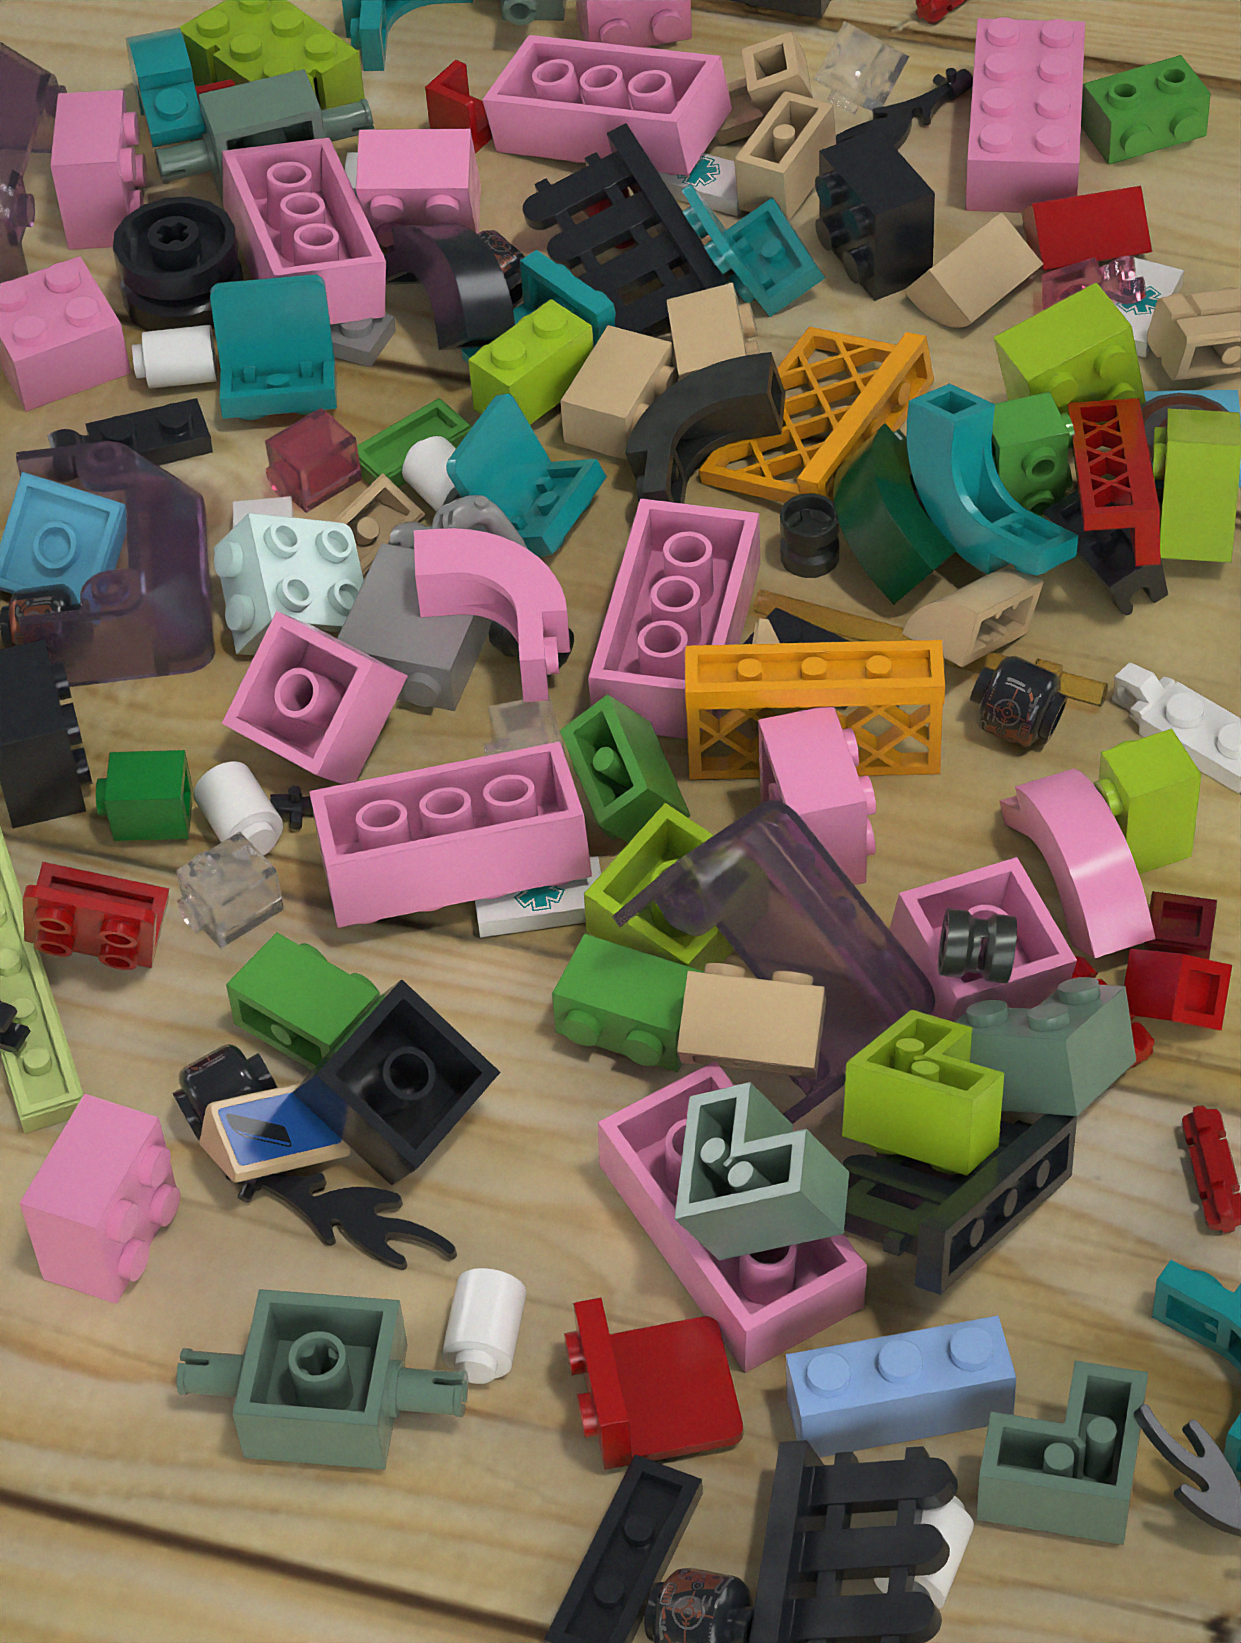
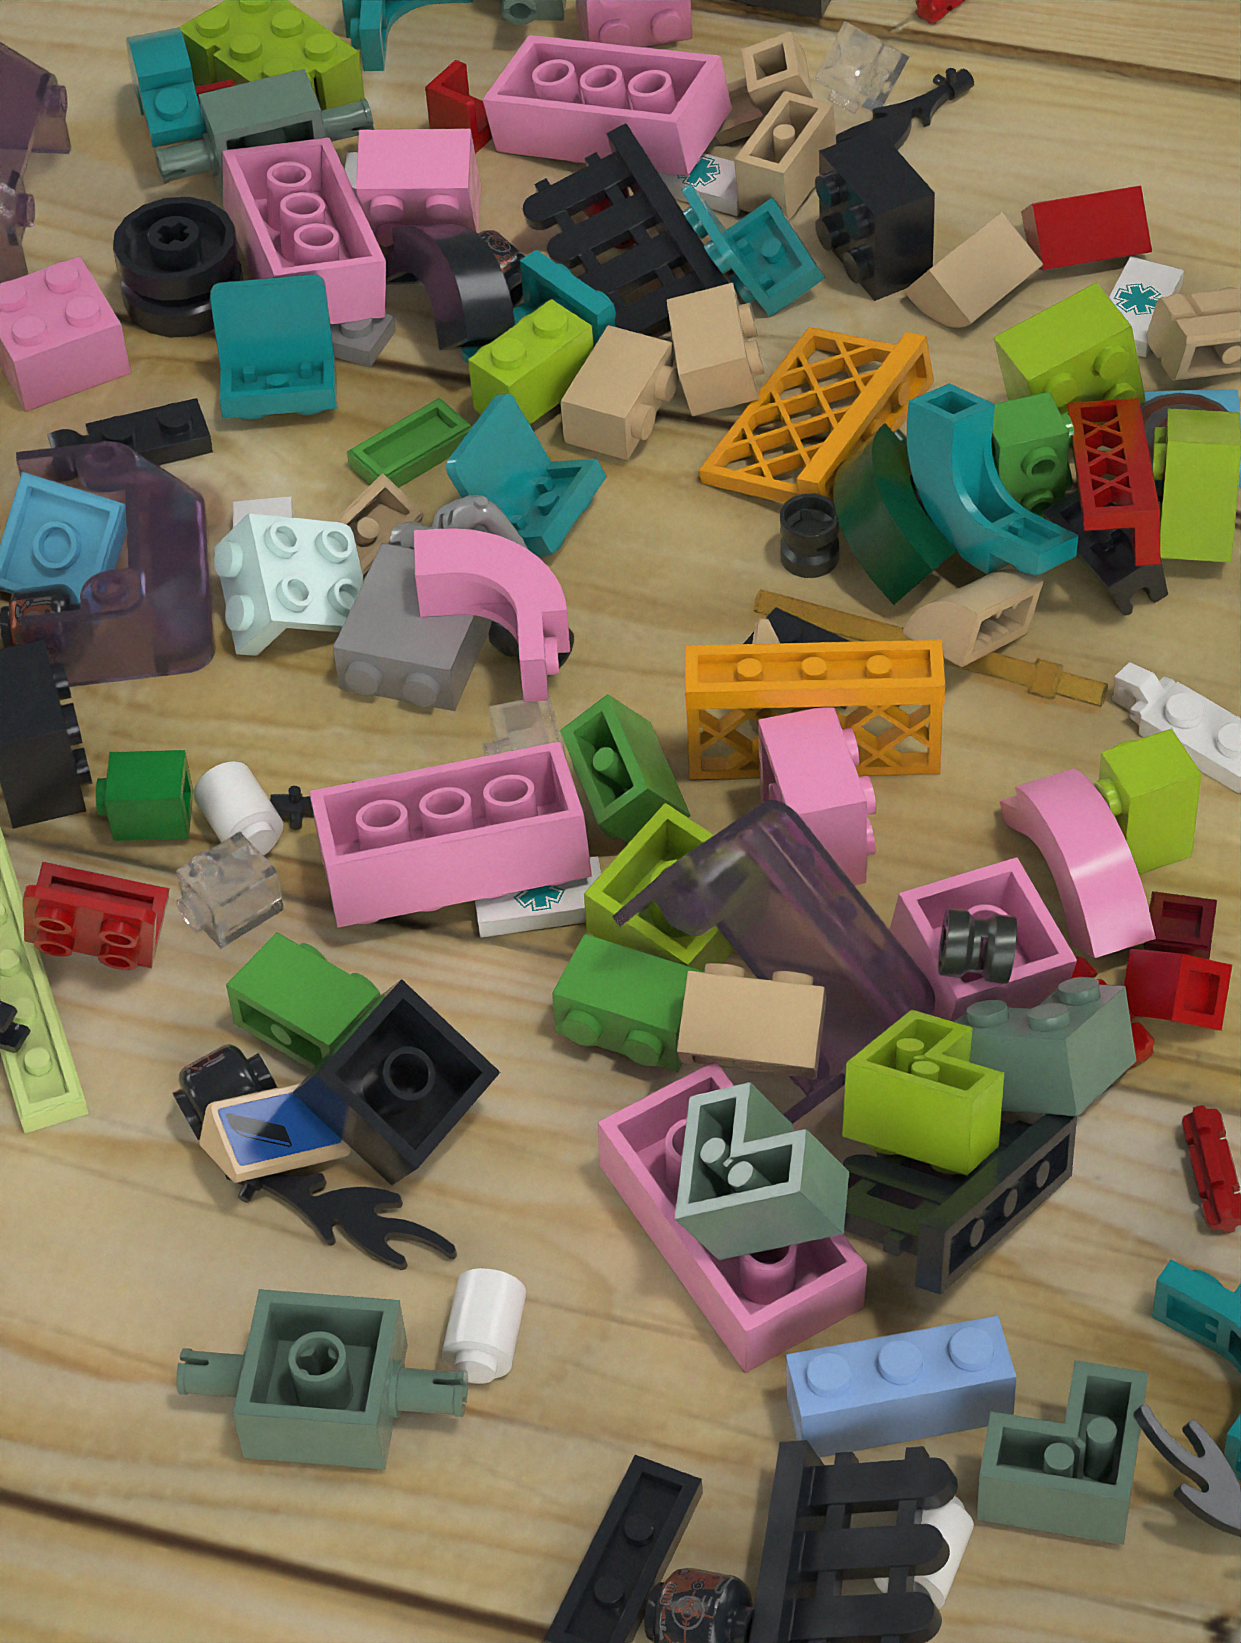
bright pink brick [19,1094,180,1304] -> none
bright pink brick [50,90,147,250] -> none
white brick [132,325,218,389] -> none
bright pink brick [222,611,408,784] -> none
clear pink brick [265,408,362,513] -> none
white brick [402,436,461,512] -> none
red bracket [564,1297,744,1470] -> none
bright pink brick [588,499,761,739] -> none
pearl dark grey arch [625,352,786,504] -> none
bright pink brick [966,17,1085,213] -> none
black head [970,656,1068,748] -> none
clear pink plate [1042,256,1146,310] -> none
bright green brick [1081,55,1211,165] -> none

